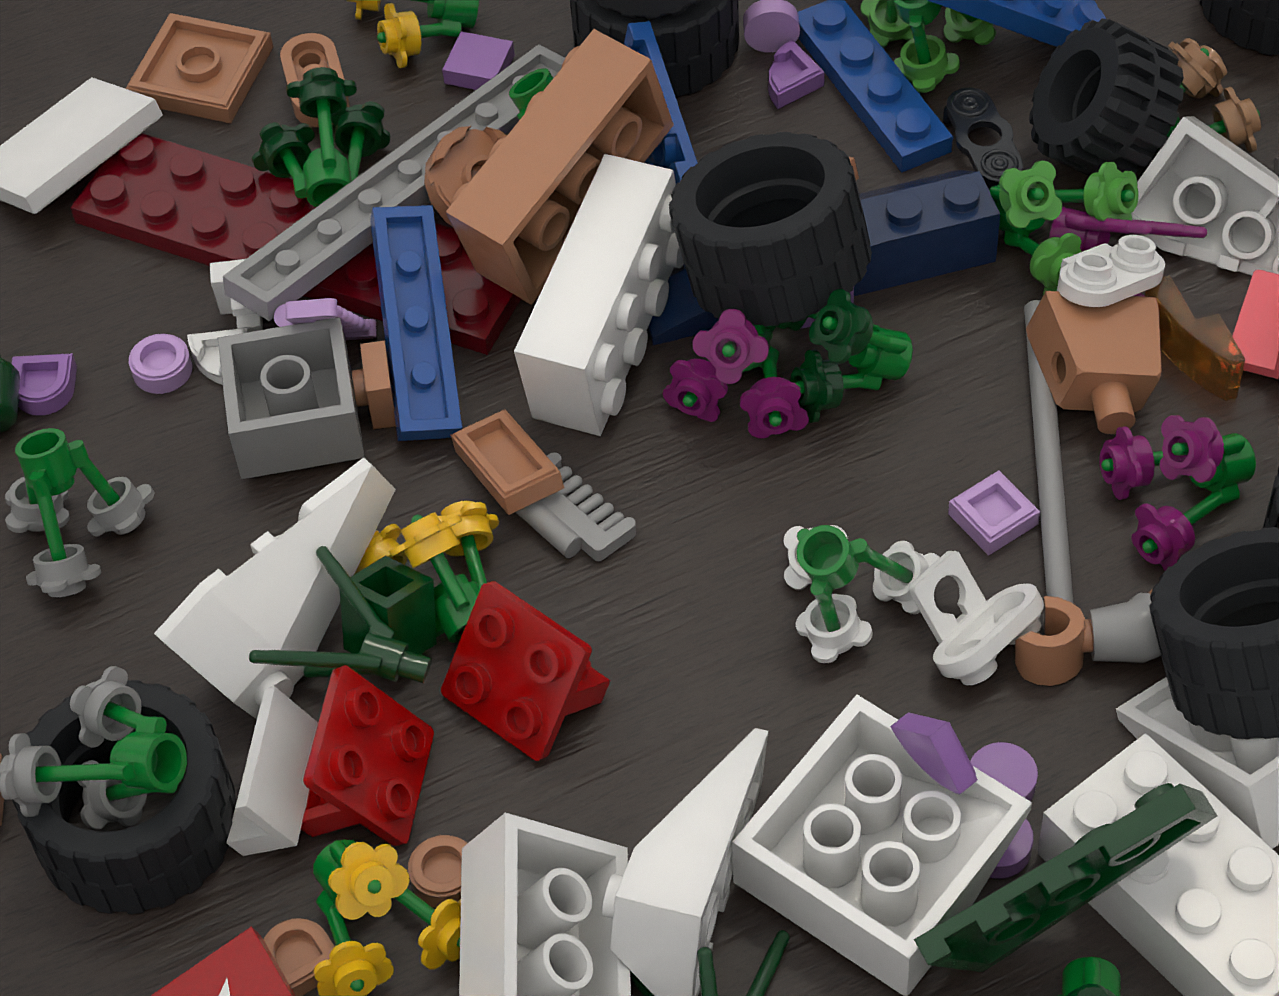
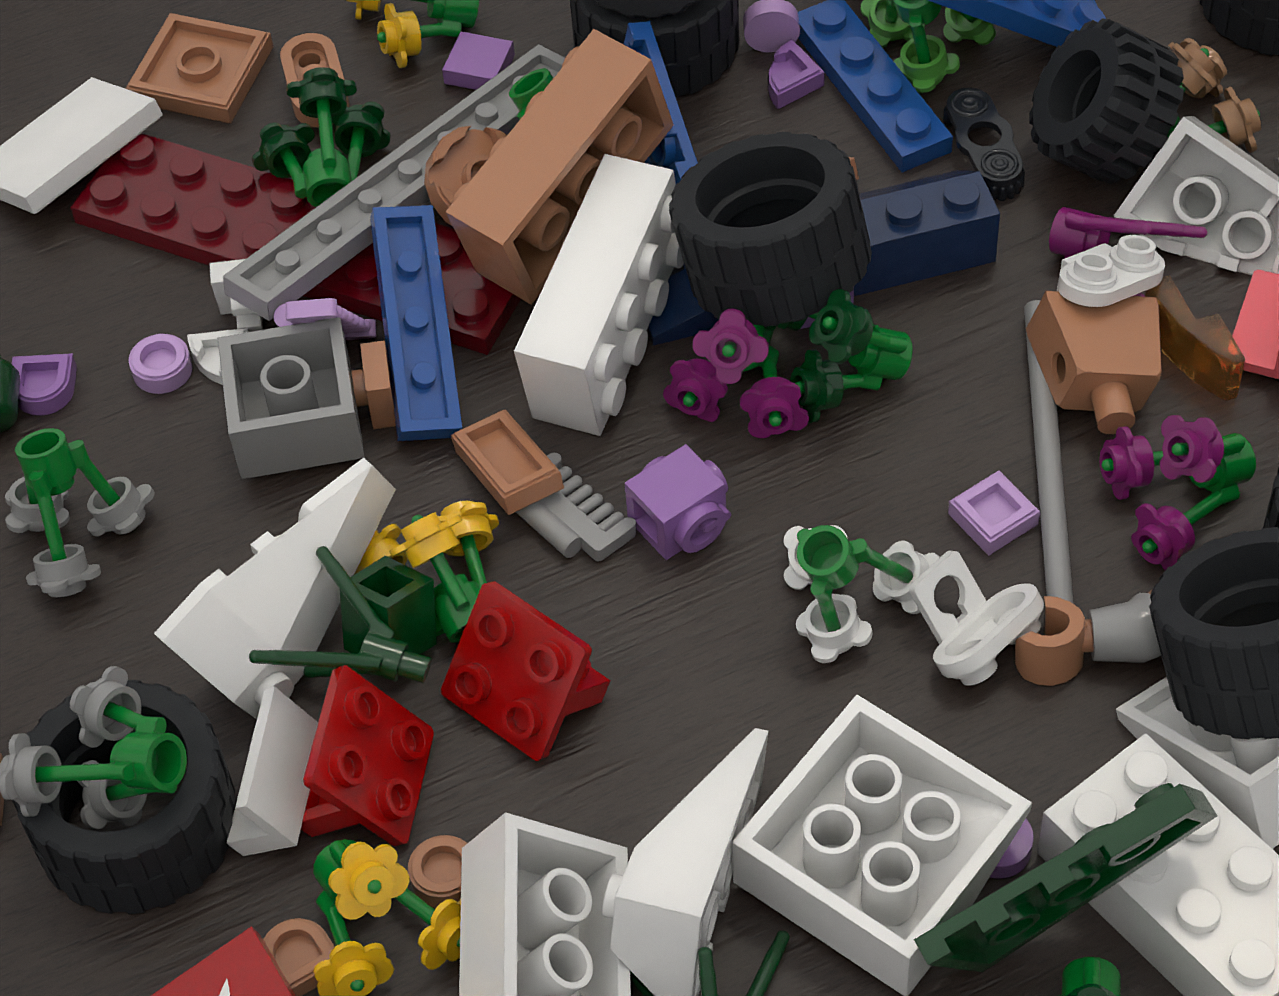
medium lavender tile [890,712,978,794] -> none
medium lavender tile [970,742,1038,802] -> none
bright green plant [989,161,1138,295] -> none
none -> medium lavender brick [625,444,731,560]

